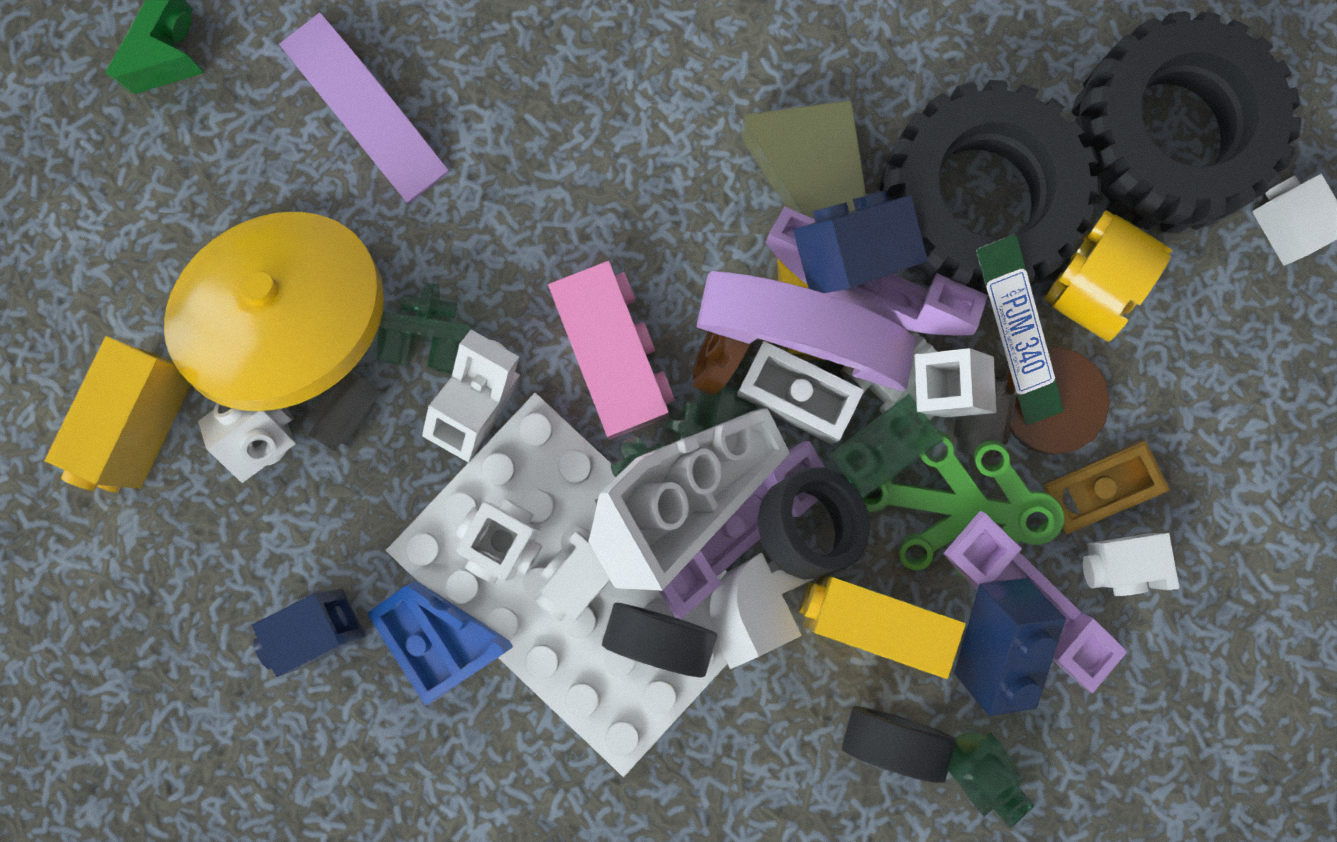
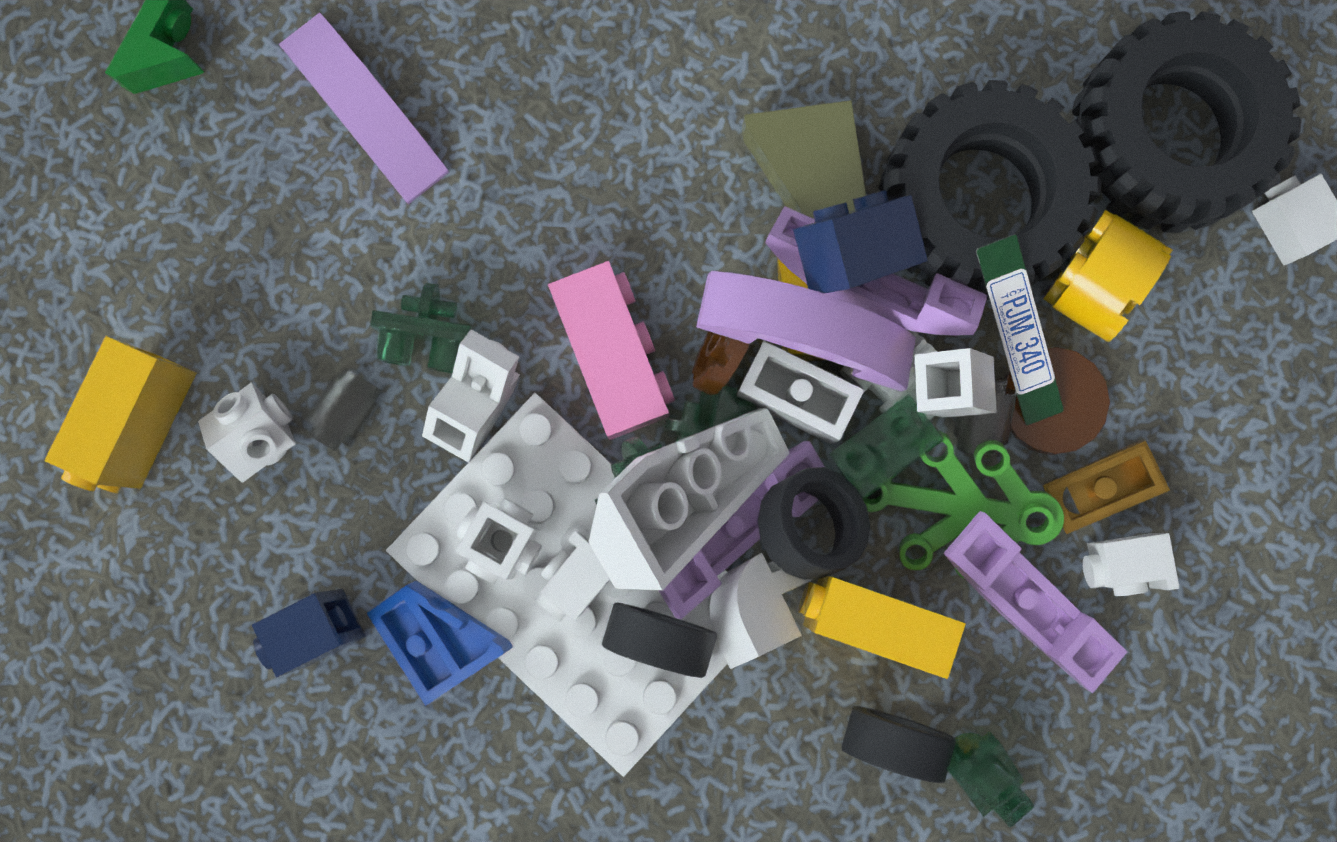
yellow dish [164,212,384,411] -> none
dark blue brick [954,578,1066,716] -> none

